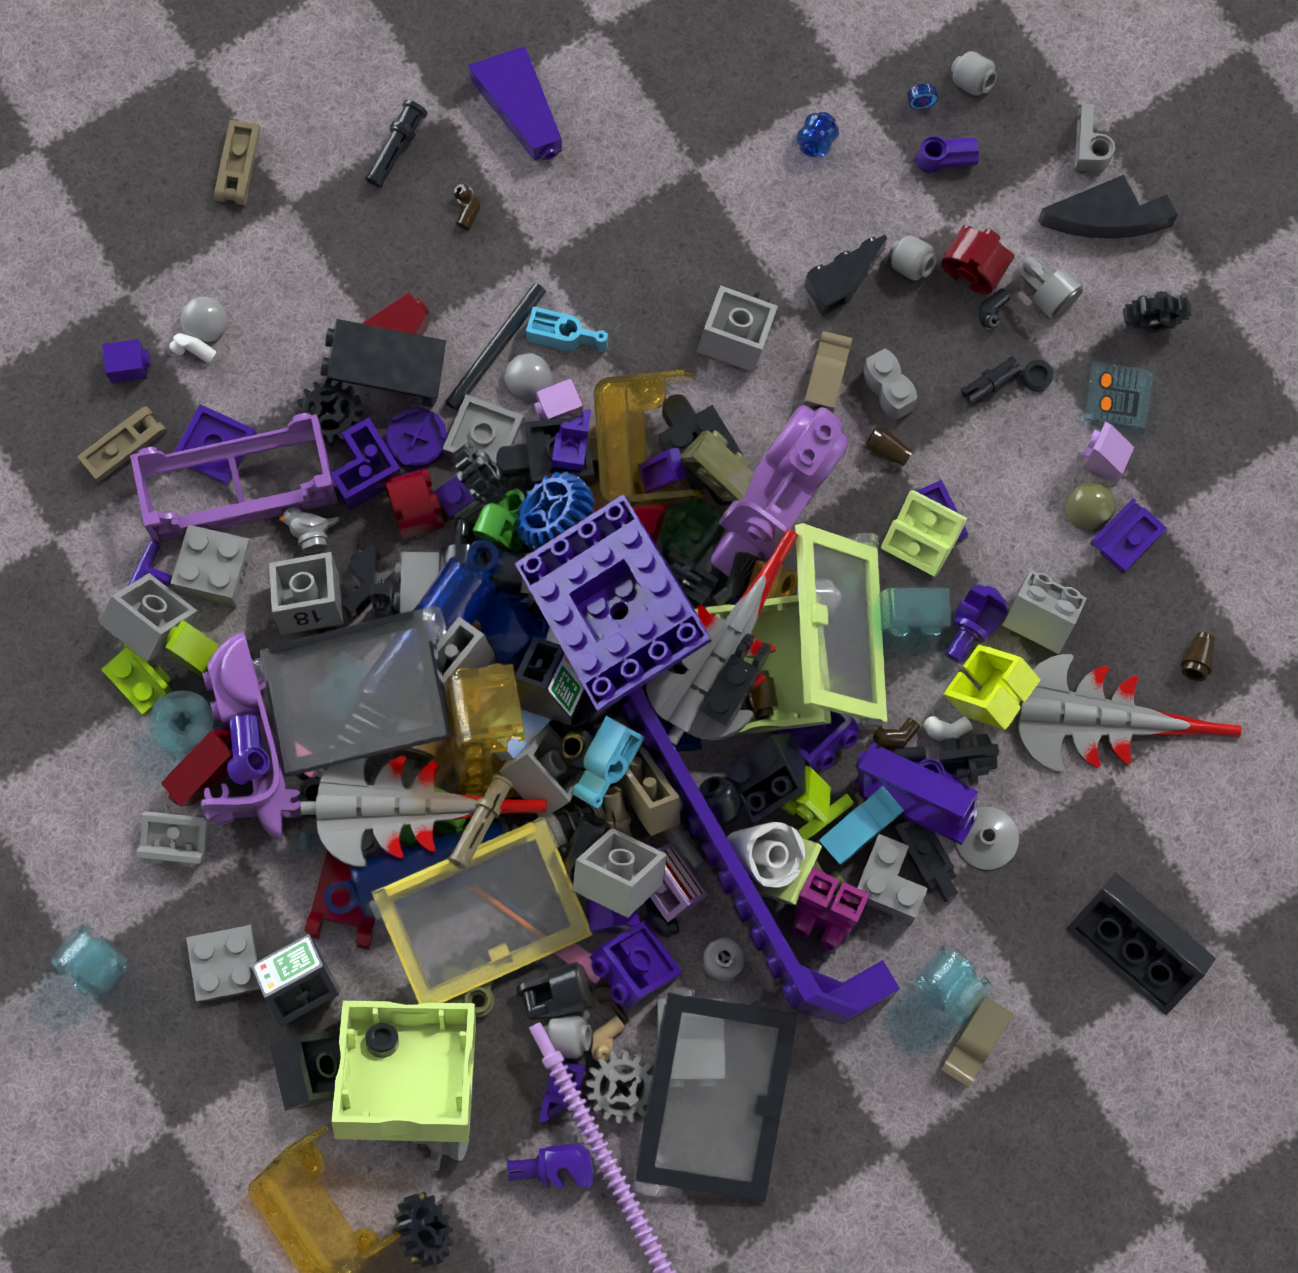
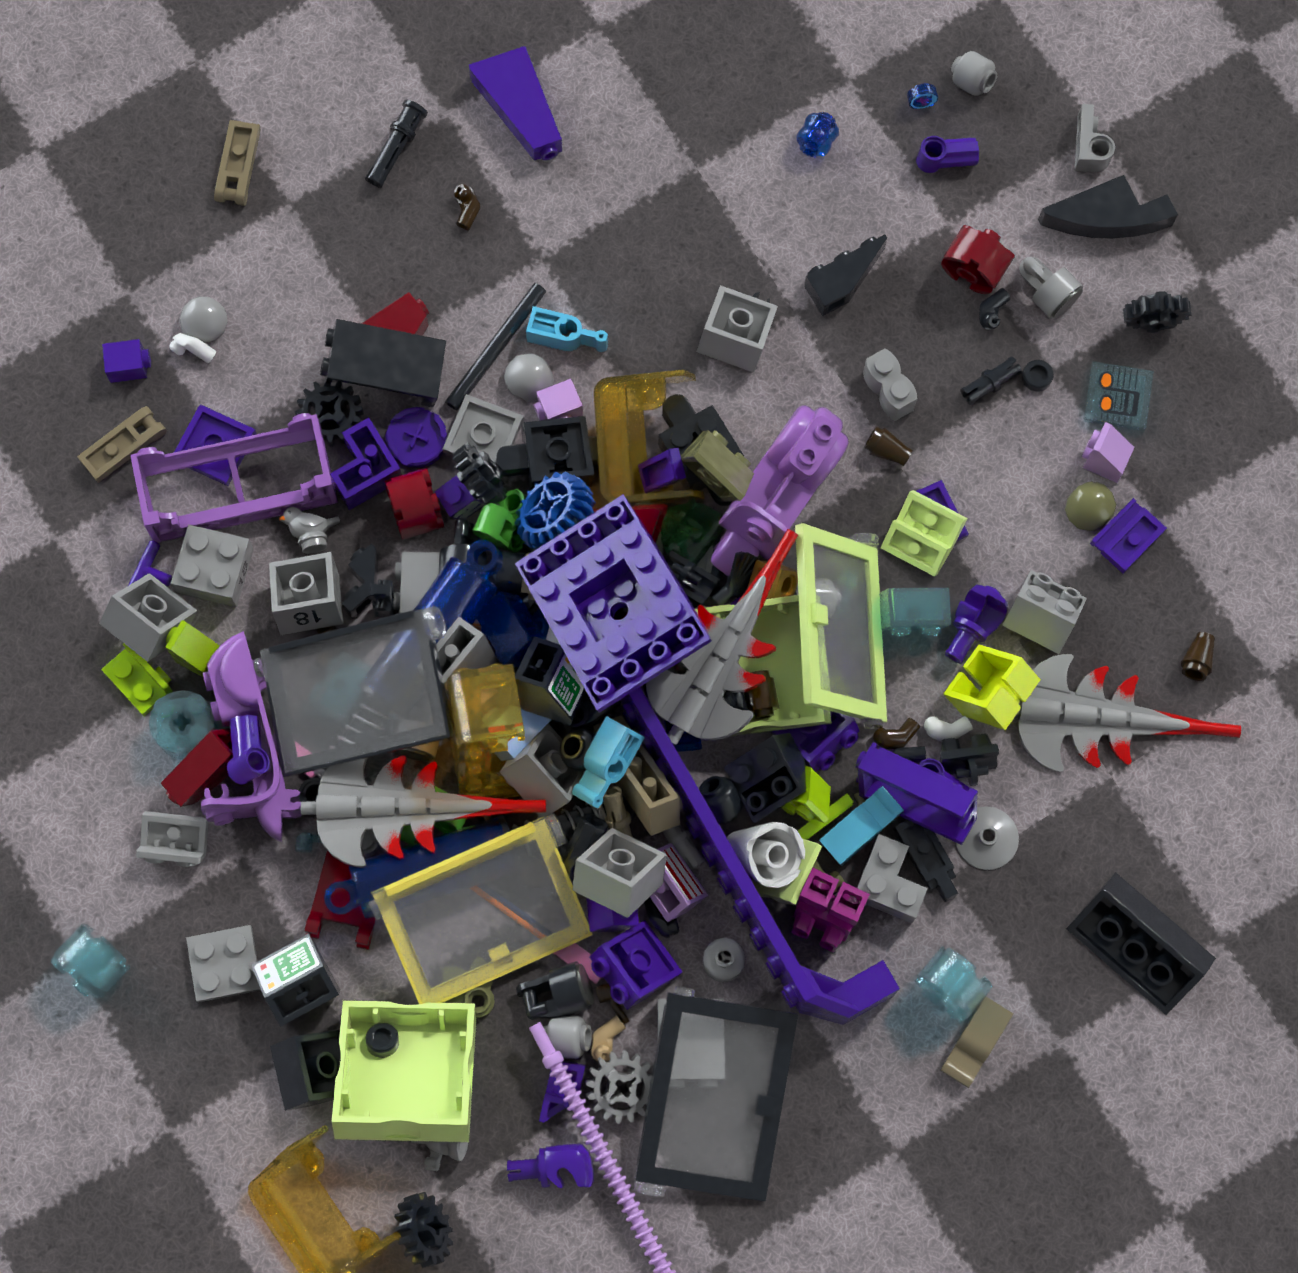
dark tan pin [448,775,513,870] -> none
dark purple slope [551,409,591,471] -> none
black hinge [699,633,772,728] -> none
dark tan piece [804,331,853,414] -> none
light grey head [889,235,936,280] -> none

